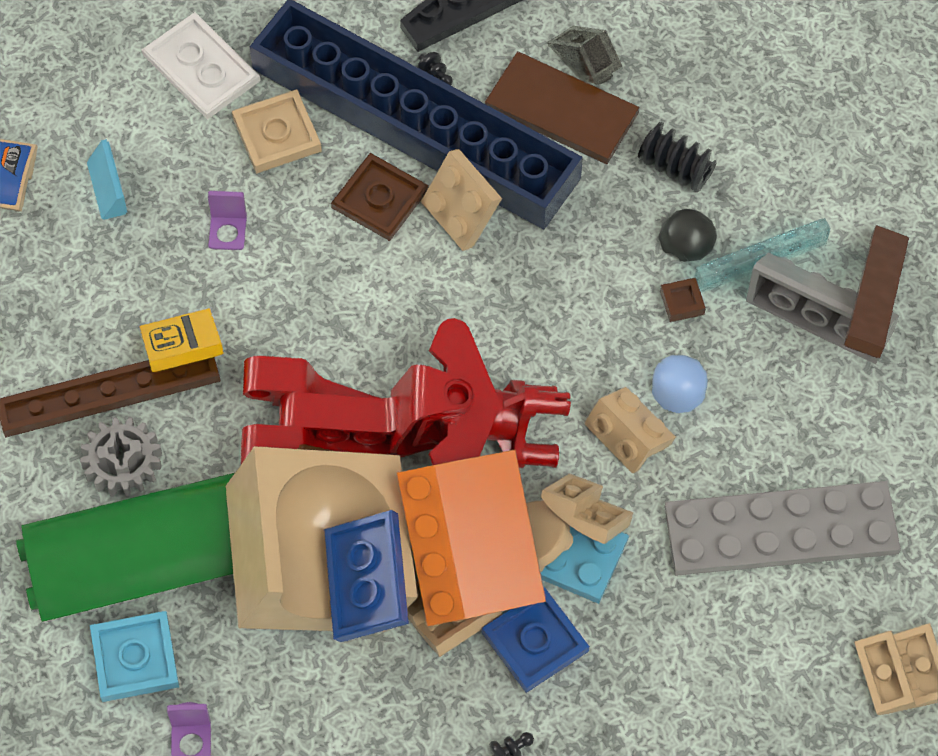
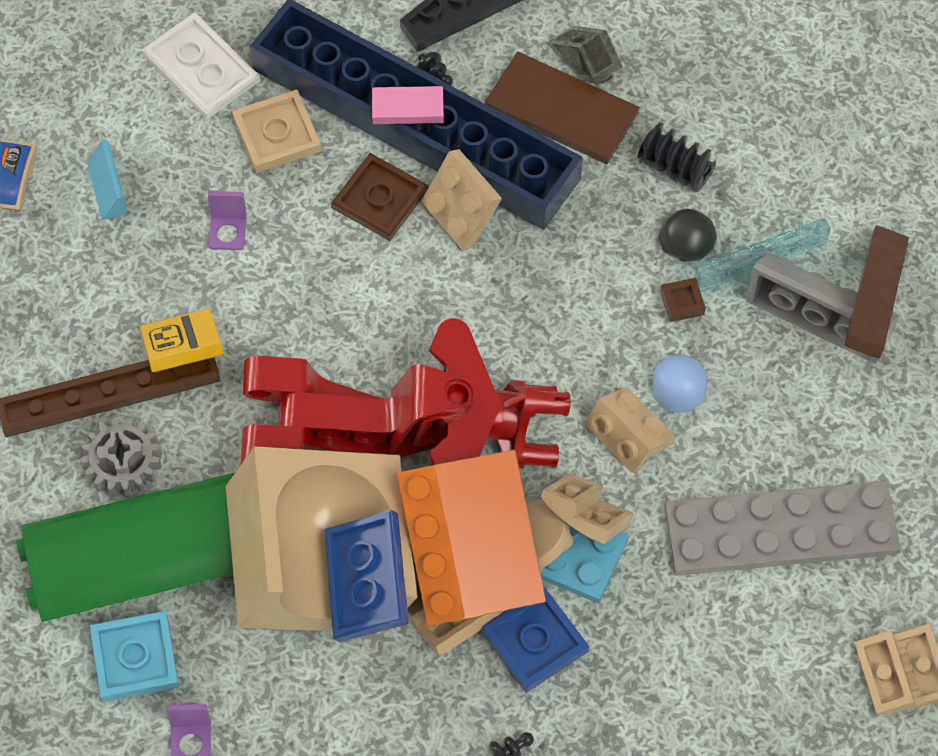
none -> bright pink tile [372,86,444,124]

